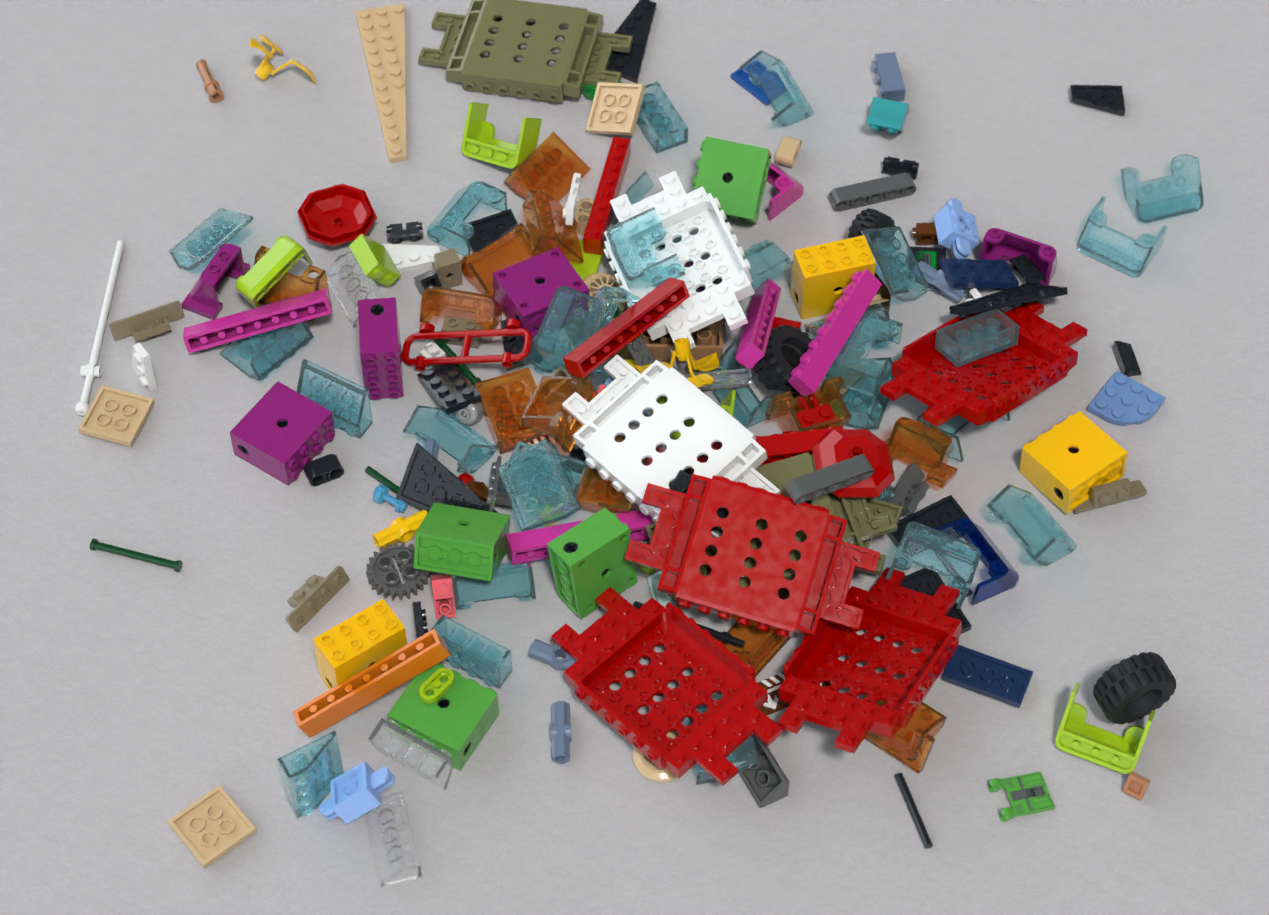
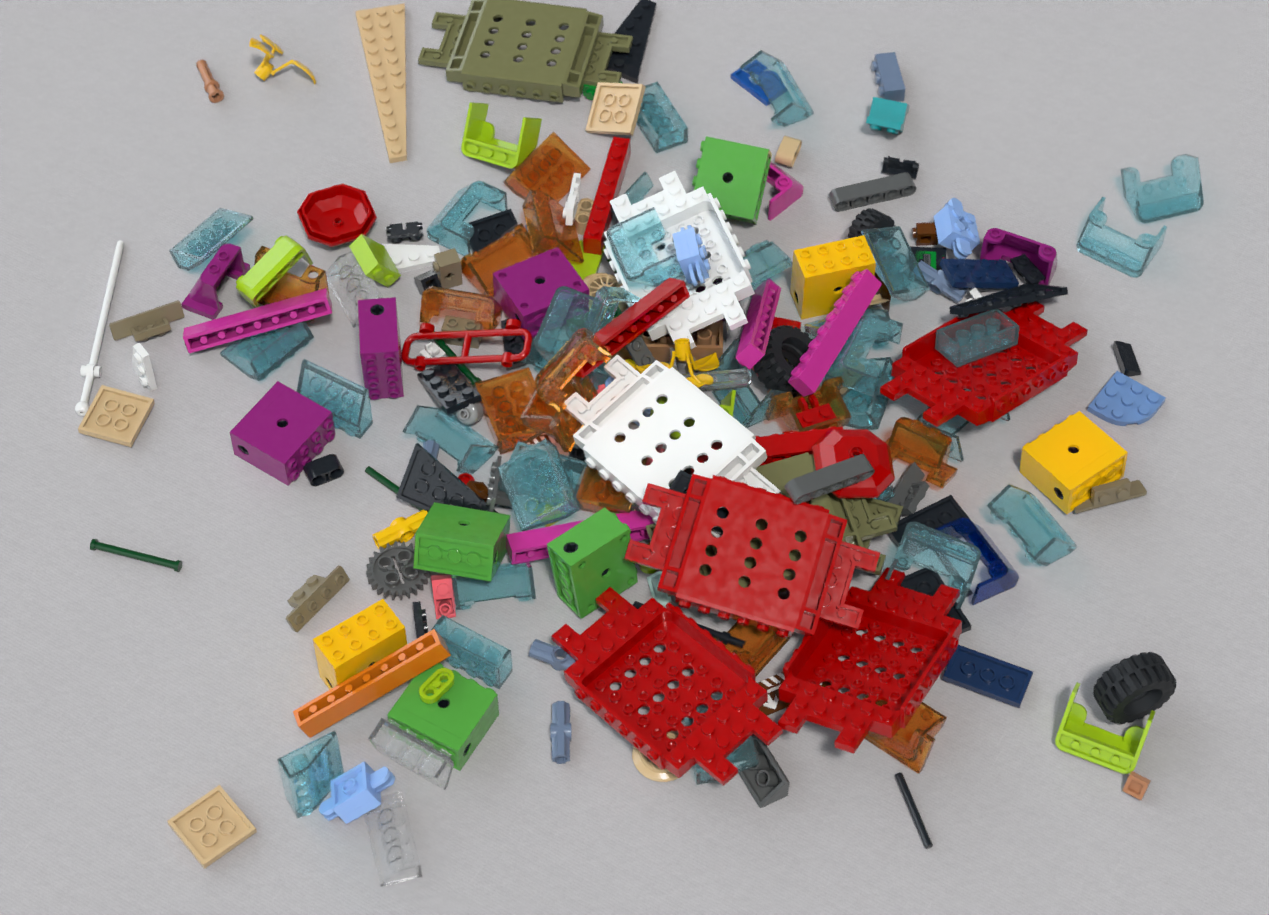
dark azure bar [373,484,409,513] -> none
bright green flag [988,771,1055,822] -> none
black wing [1069,85,1125,116] -> none
none -> clear orange windscreen [535,328,612,413]
none -> light blue brick [672,225,711,286]

